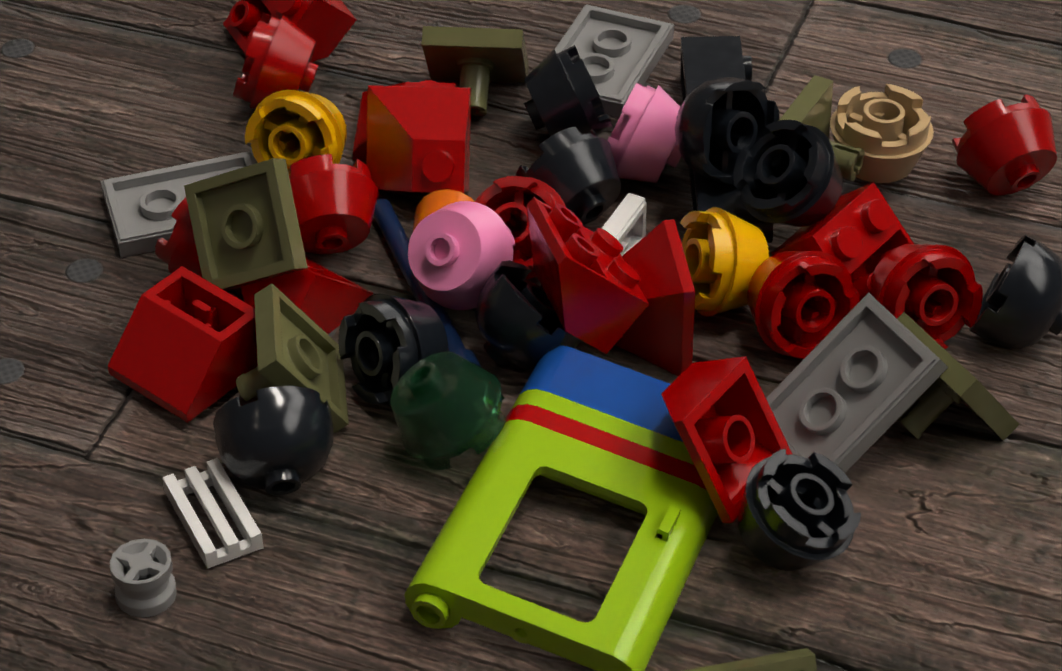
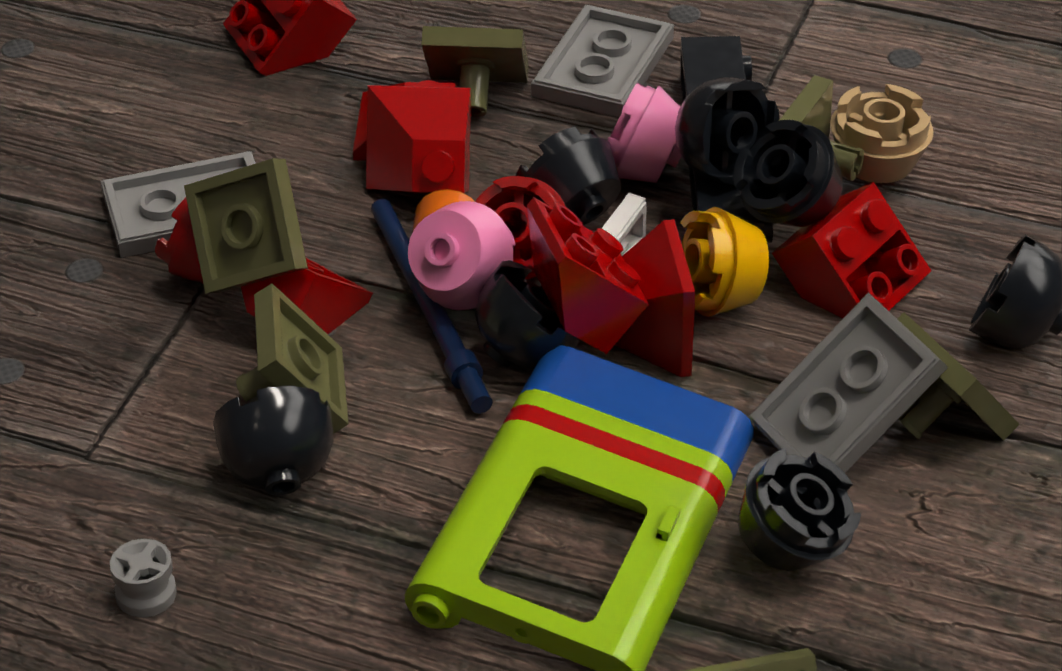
red slope [108,266,258,423] -> none
white tile [162,458,264,569] -> none
red cone [233,13,319,108] -> none
yellow cone [245,90,347,176] -> none
red cone [289,154,379,254] -> none
black cone [338,293,449,406] -> none
clear green cone [390,352,506,470] -> none
black cone [524,45,613,137] -> none
red slope [661,356,792,523] -> none
red cone [747,251,860,359] -> none
red cone [870,244,983,349] -> none
red cone [952,94,1057,196] -> none

